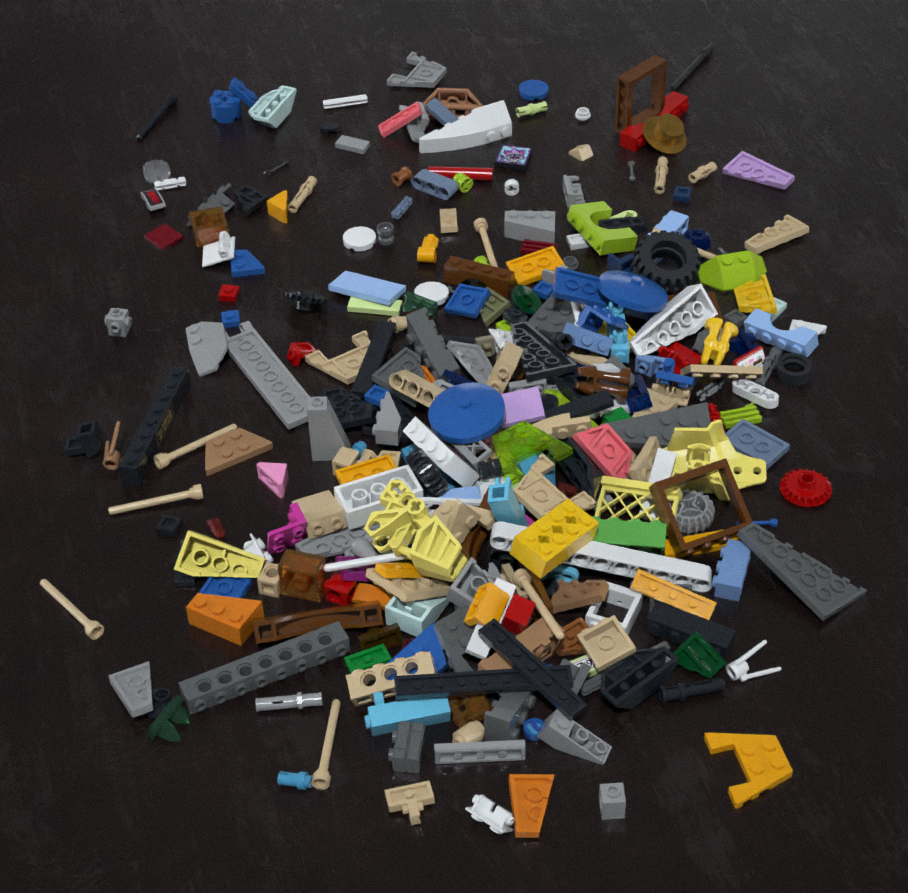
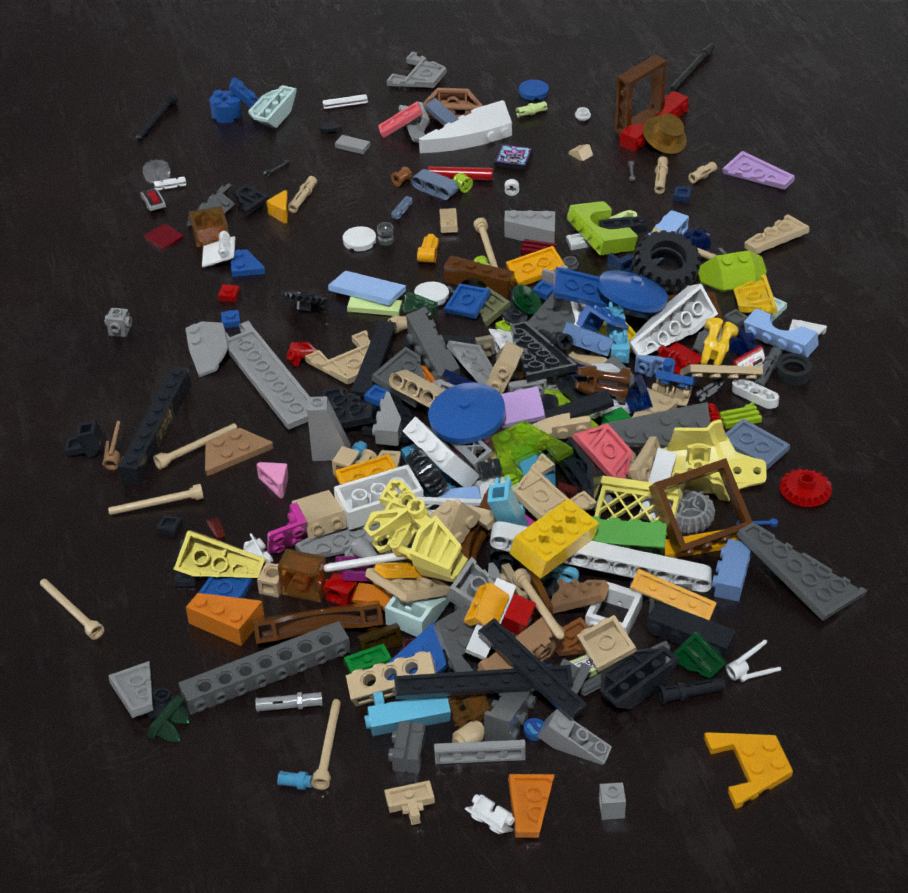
light grey hinge [563,175,585,208] -> none

